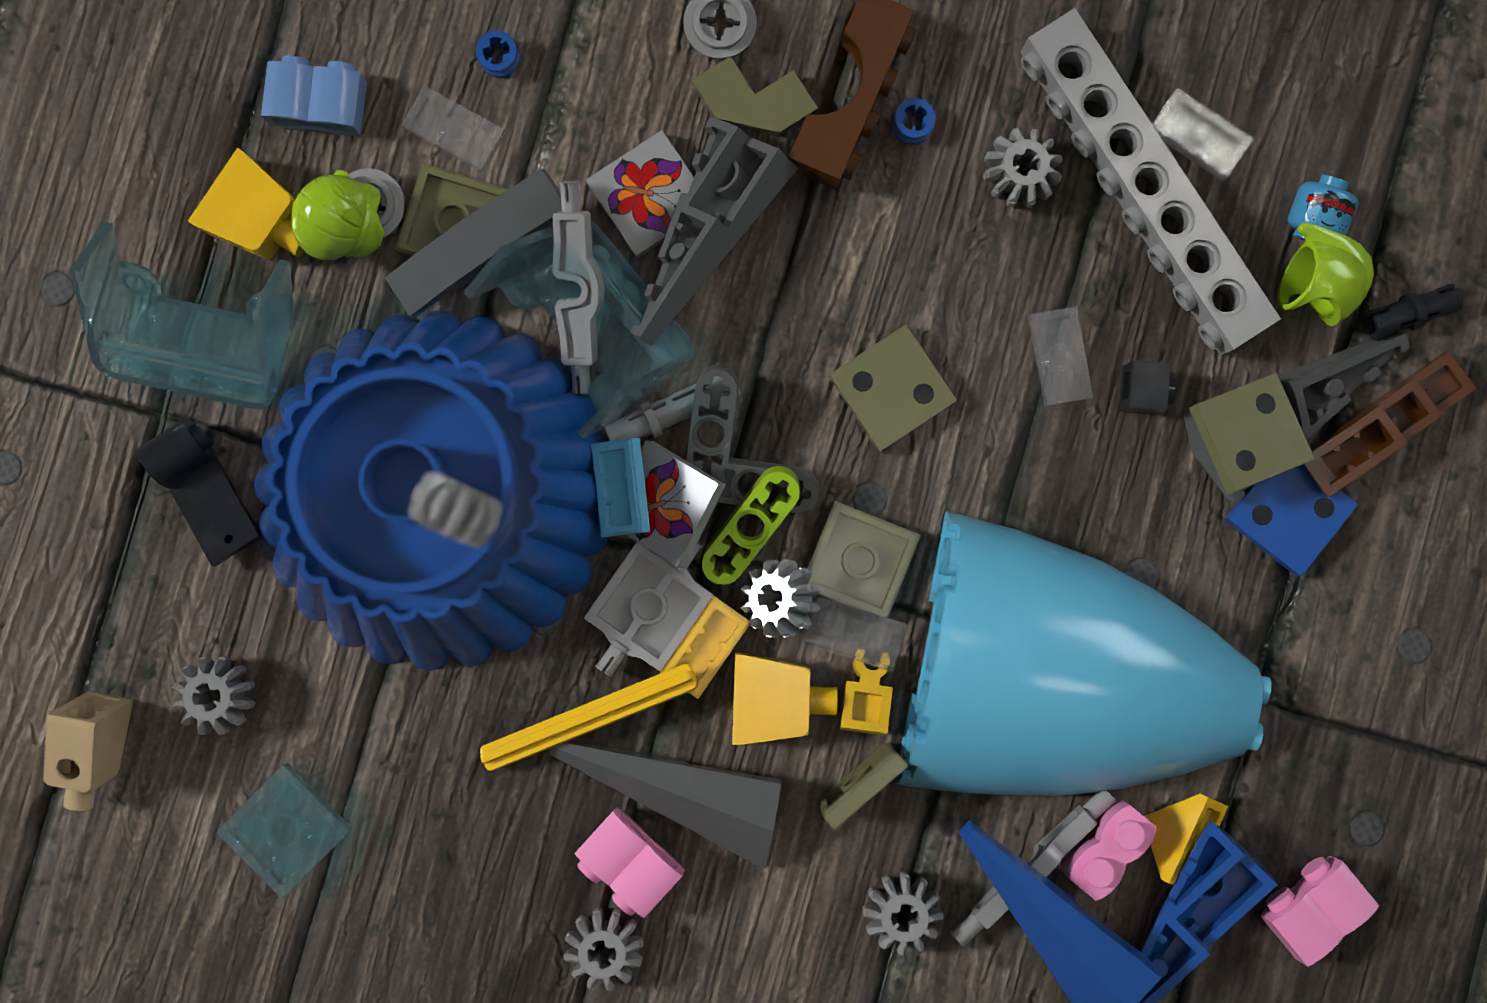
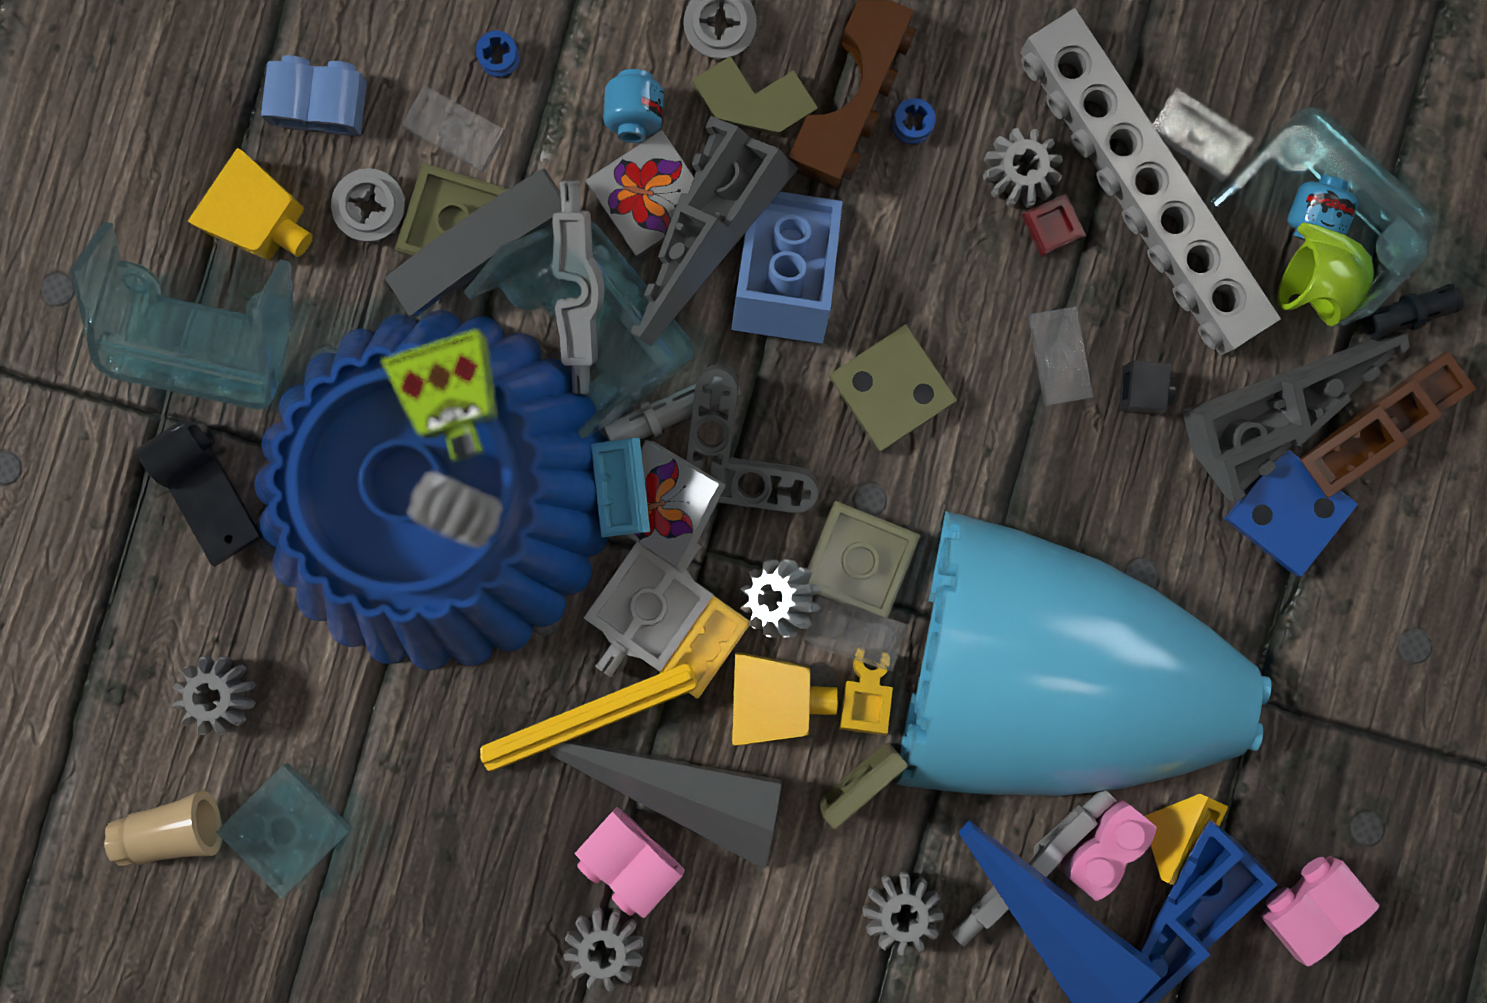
tan torso [44,692,133,811] -> none
lime hair [291,170,384,260] -> none
lime beam [702,466,800,585] -> none
olive tile [1189,373,1315,495] -> none
none -> tan plant [104,790,223,866]
none -> lime torso [382,330,497,461]
none -> dark azure head [603,69,664,143]
none -> medium blue slope [731,192,843,344]
none -> dark red tile [1022,194,1086,257]
none -> clear light blue windscreen [1211,107,1435,326]

